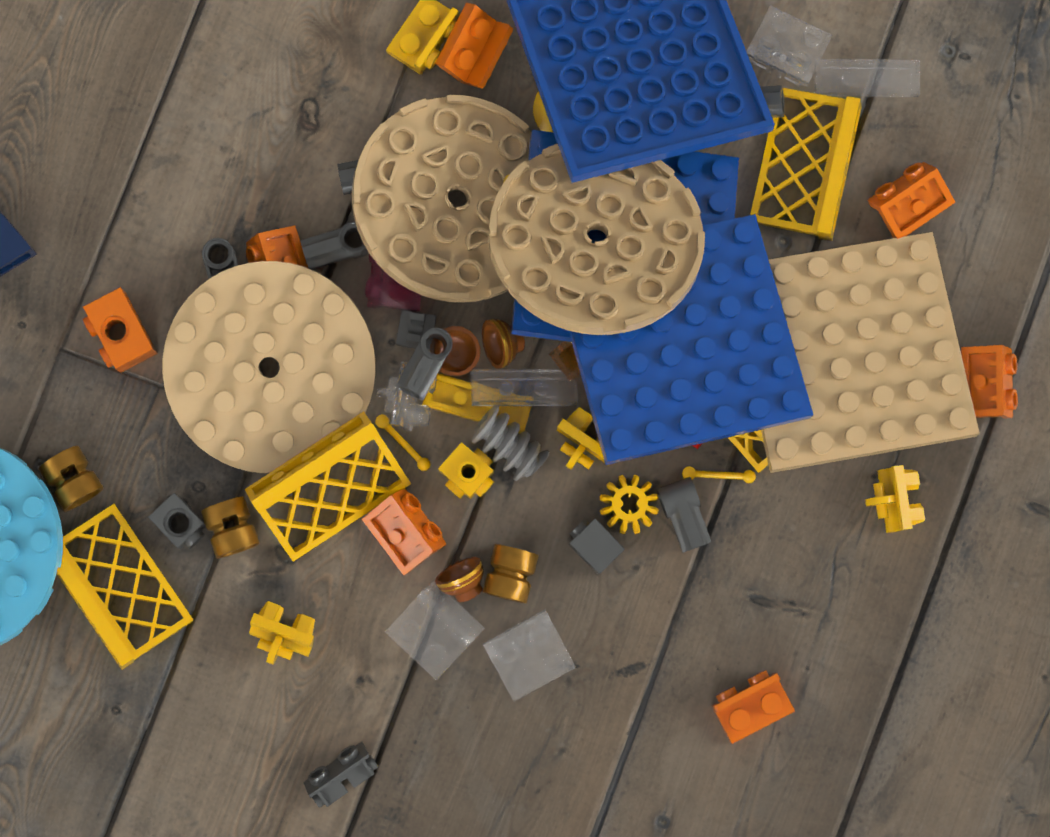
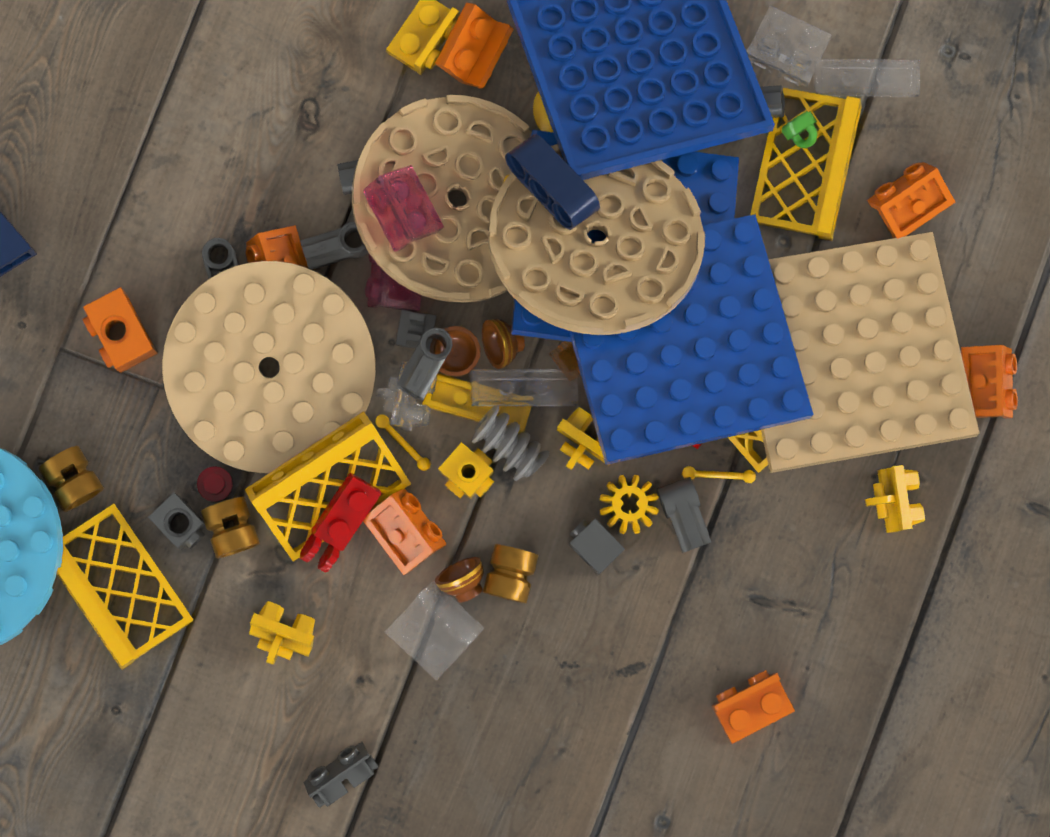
clear hinge [483,610,576,702] -> none
none -> dark red plate [197,466,233,502]
none -> red hinge [300,473,382,573]
none -> clear pink bracket [363,165,444,252]
none -> dark blue beam [505,134,600,230]
none -> bright green tile [781,111,818,149]

